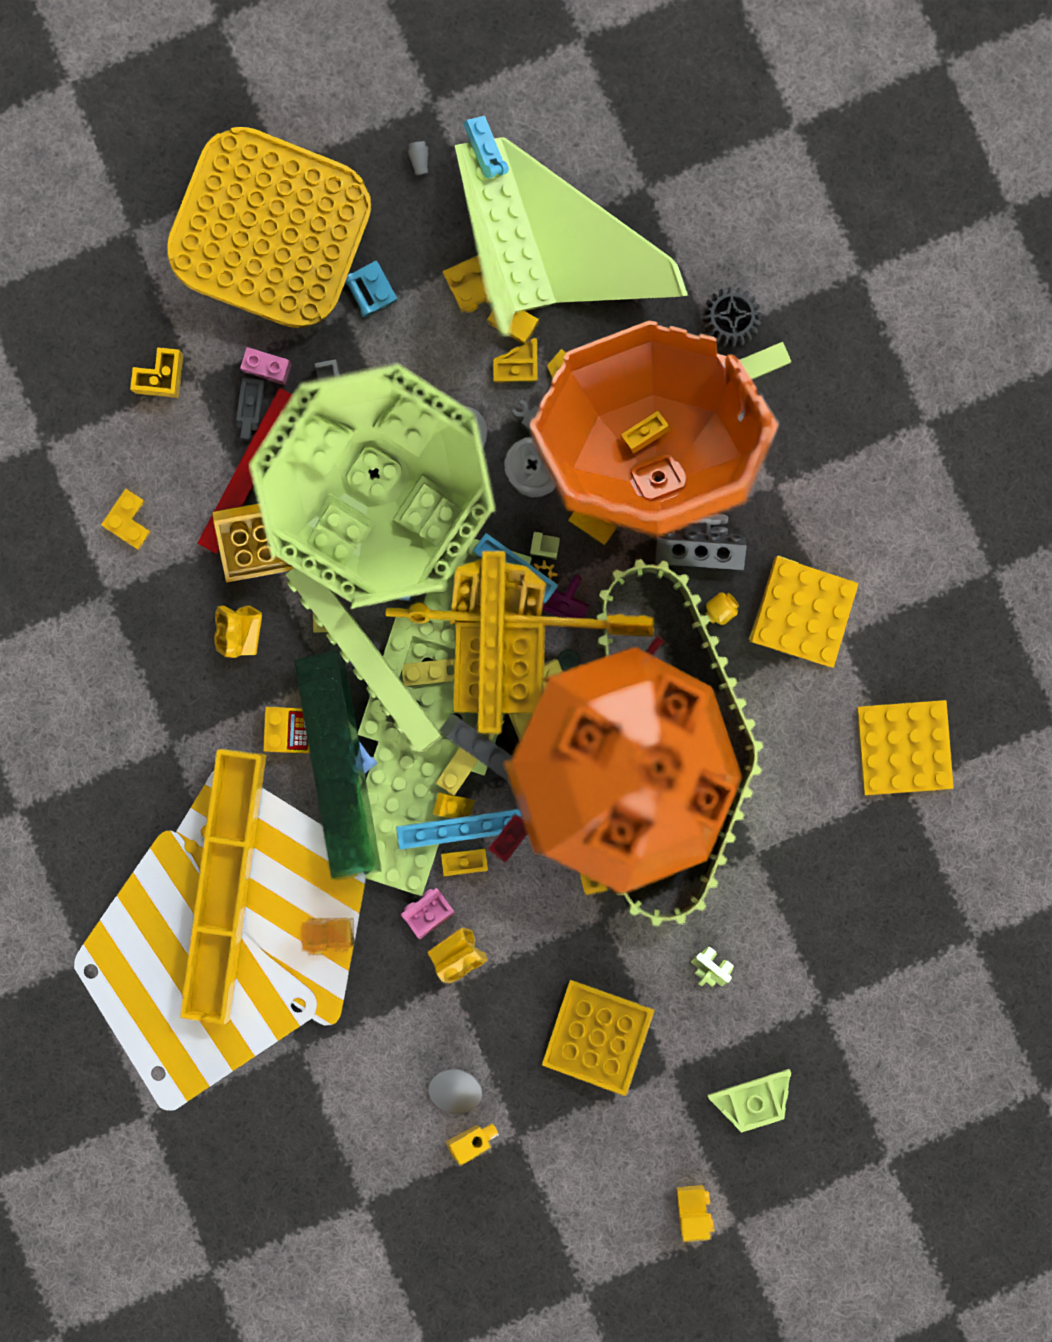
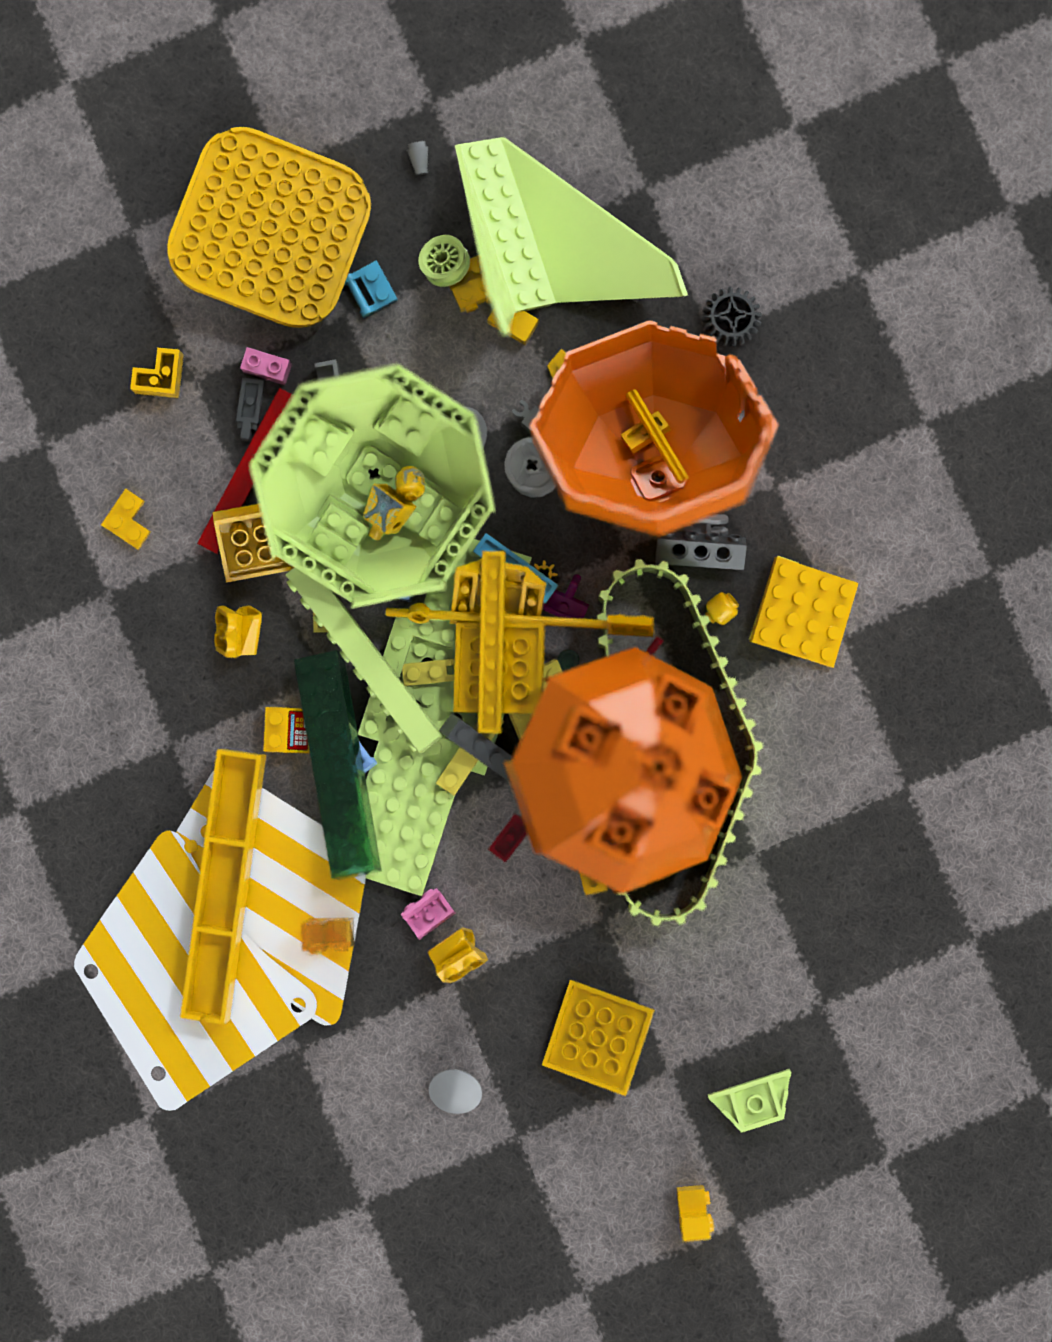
medium azure plate [396,809,522,850] -> none
yellow plate [433,792,475,818] -> none
yellow plate [441,848,488,876] -> none
yellow torso [445,1123,499,1166] -> none
medium azure plate [463,116,509,179] -> none
yellow wing [493,338,538,383] -> none
yellowish green panel [530,532,560,560] -> none
yellow plate [568,511,617,546] -> none
yellowish green hips [690,947,734,987] -> none
yellowish green tile [740,342,791,380] -> none
yellow plate [857,700,954,795] -> none
none -> yellow torso [363,484,416,540]
none -> yellow head [395,466,425,501]
none -> yellowish green wheel [418,235,470,287]
none -> yellow axle [626,389,689,484]

